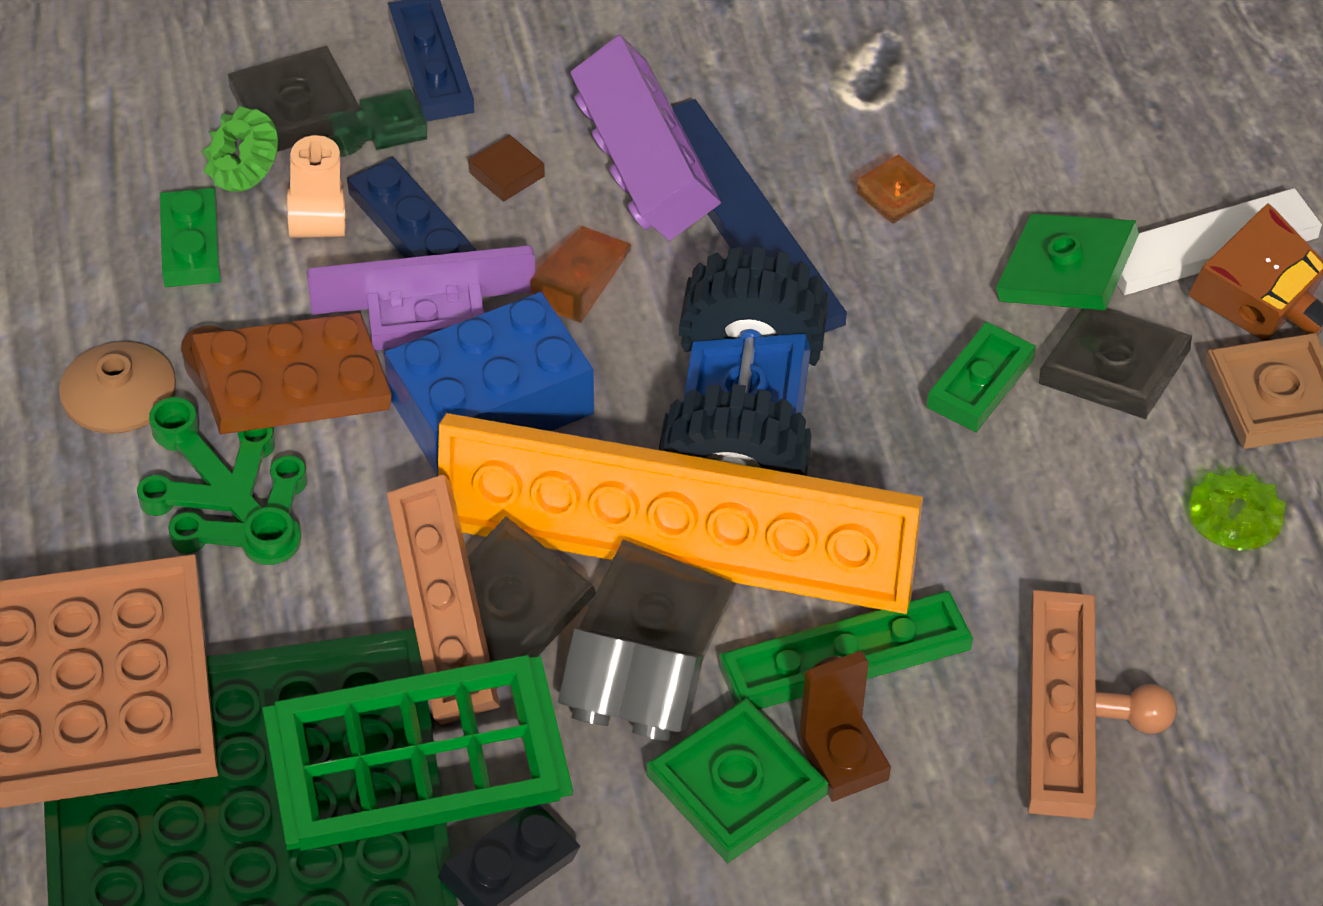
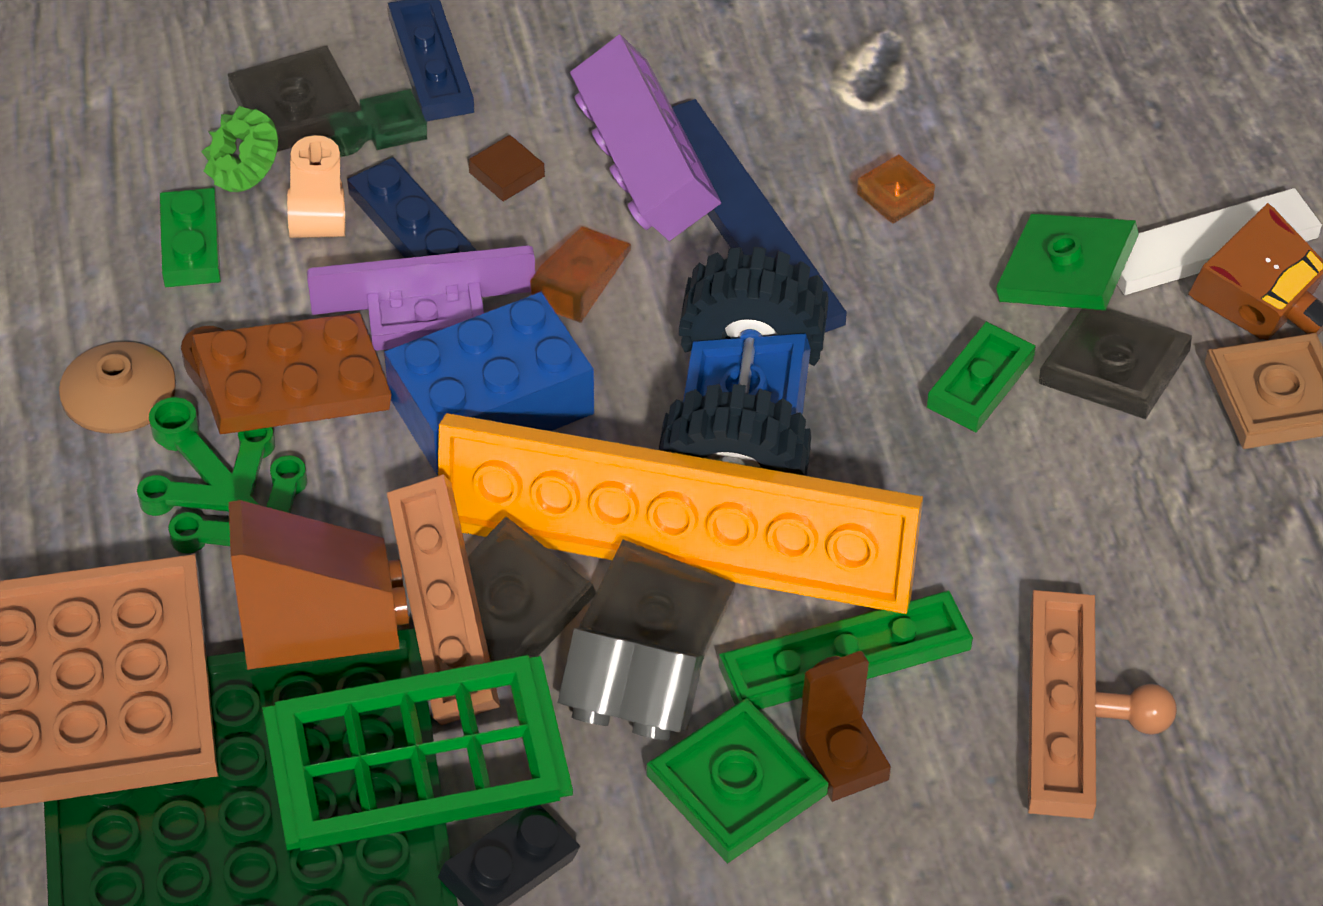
clear neon green gear [1189,466,1286,550] -> none
none -> dark orange slope [229,500,409,670]

